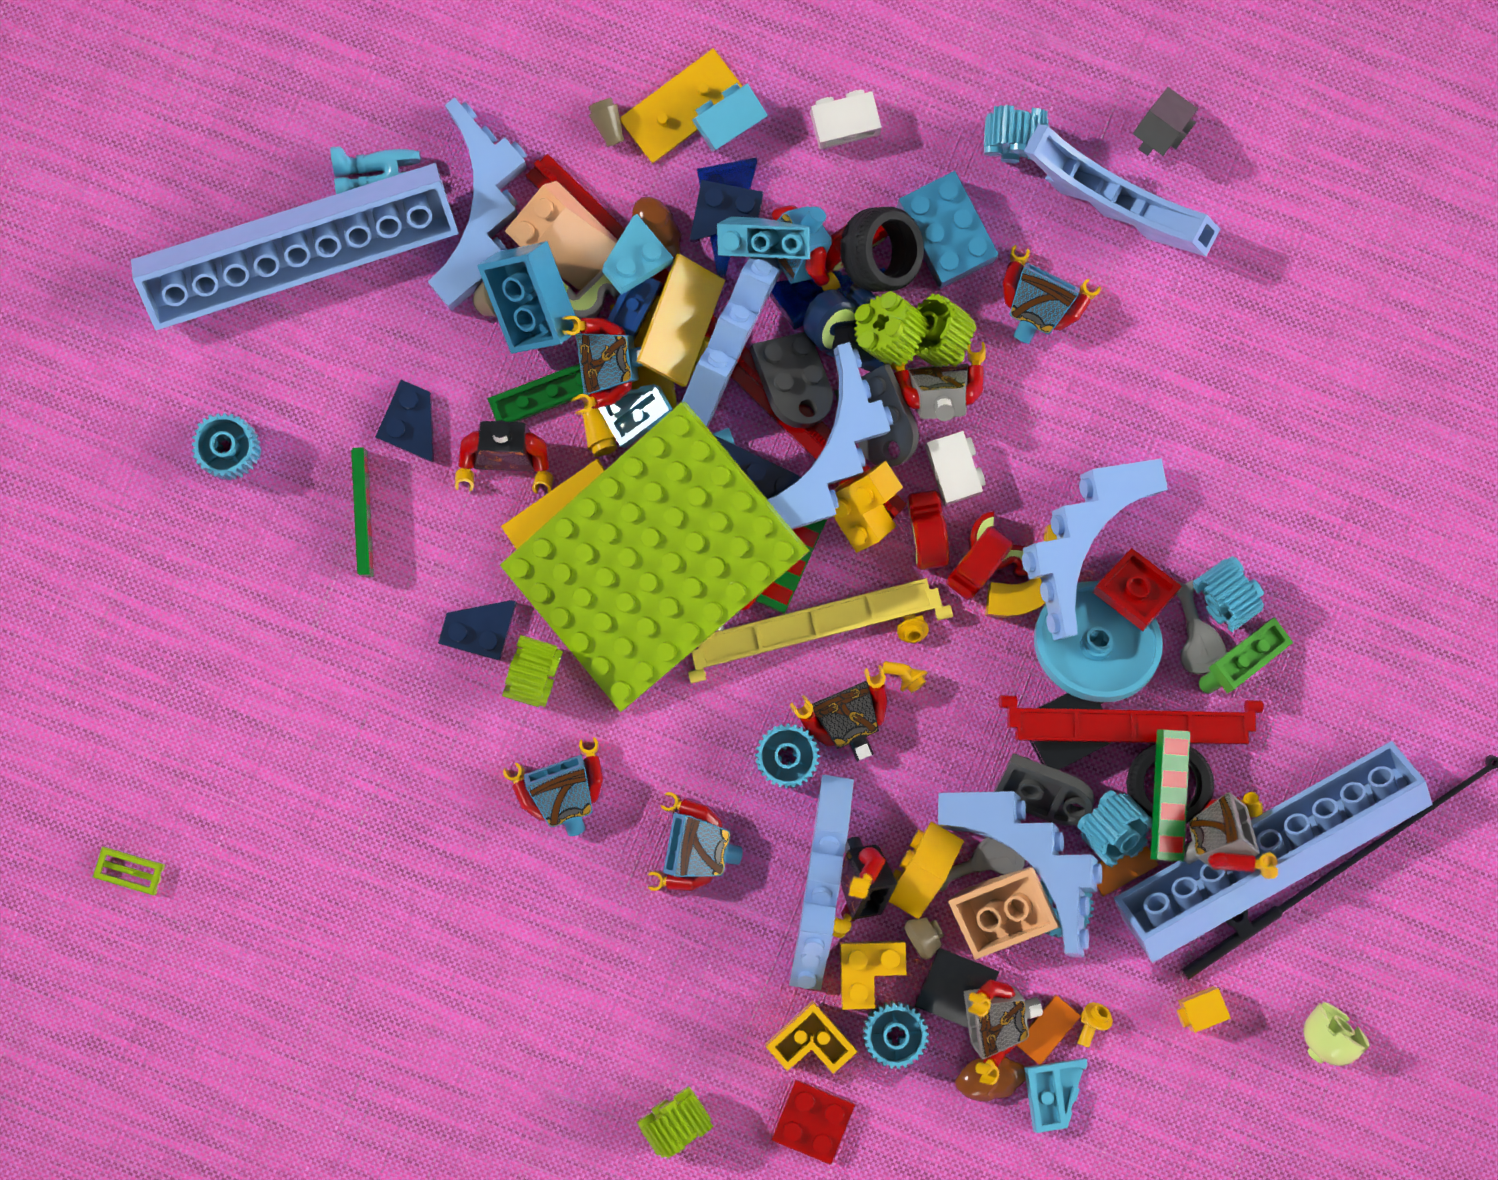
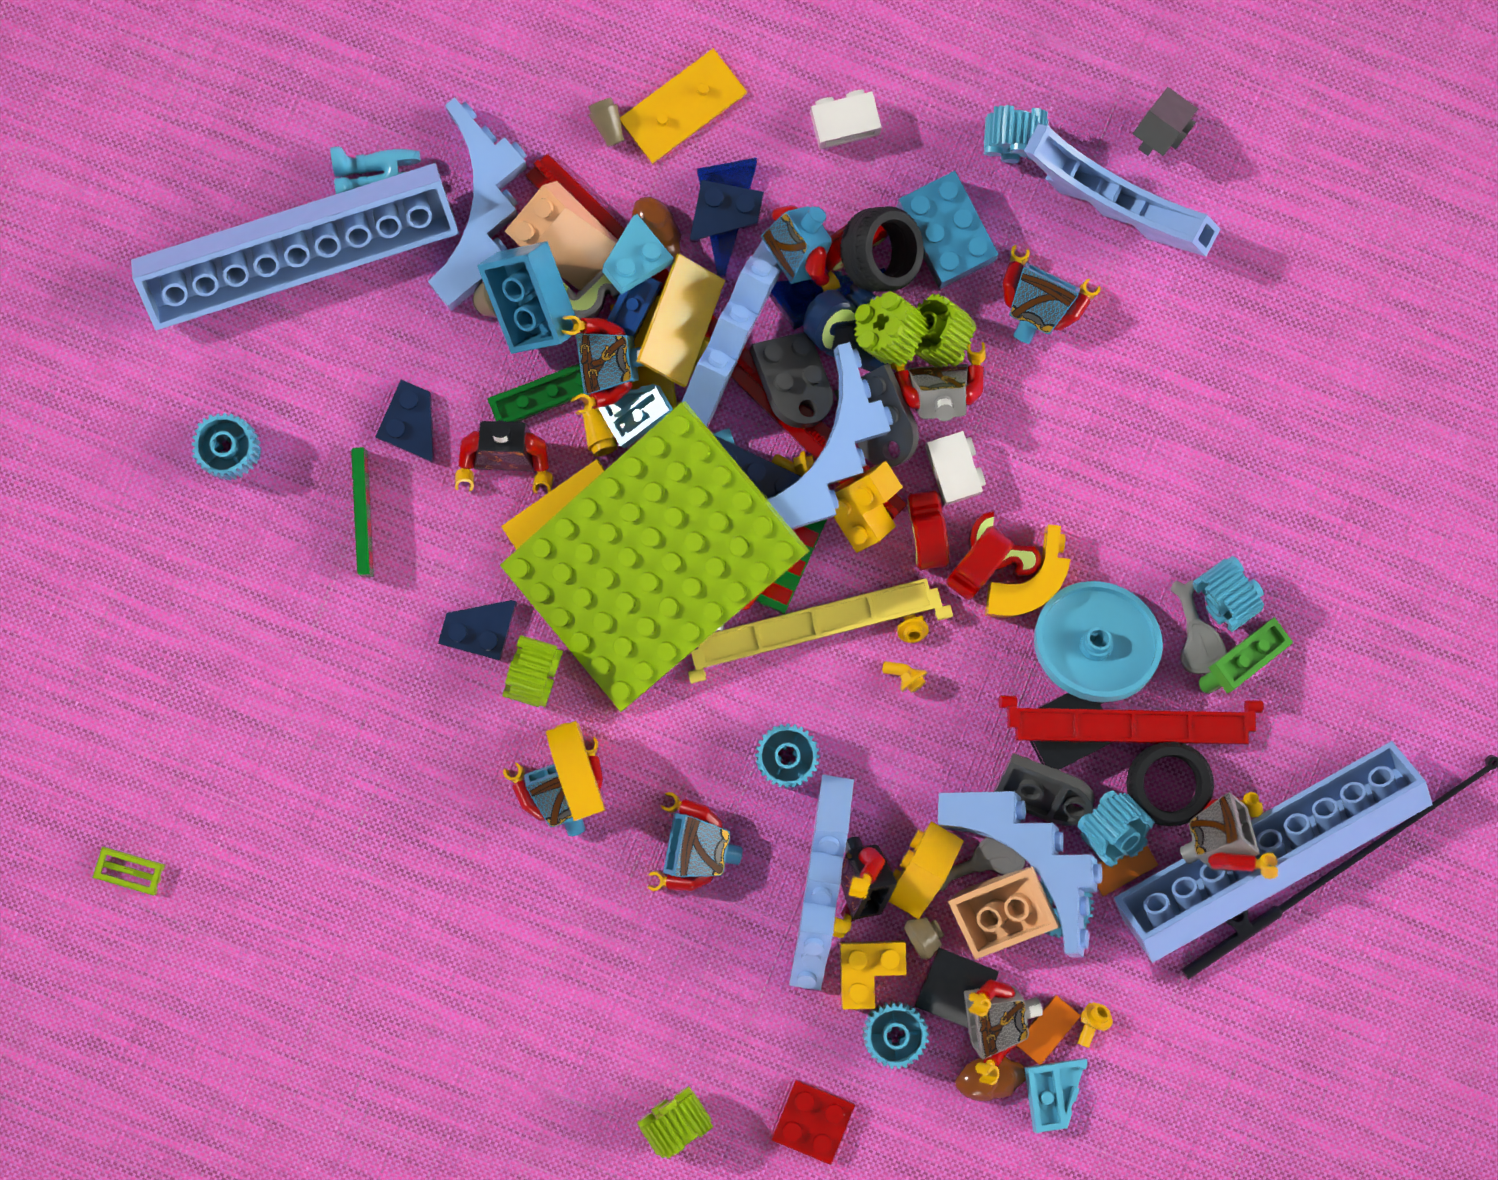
medium azure brick [692,83,768,152] -> none
medium azure slope [717,217,810,259] -> none
yellow brick [765,1000,857,1074] -> none
torso [790,665,888,761] -> none
light blue arch [1022,458,1168,641] -> none
red plate [1092,548,1182,631] -> none
tile [1151,729,1190,861] -> none
yellow brick [1176,986,1231,1033] -> none
yellowish green cylinder [1303,1002,1370,1066] -> none
none -> yellow arch [546,721,605,821]
none -> yellow plate [772,451,814,477]

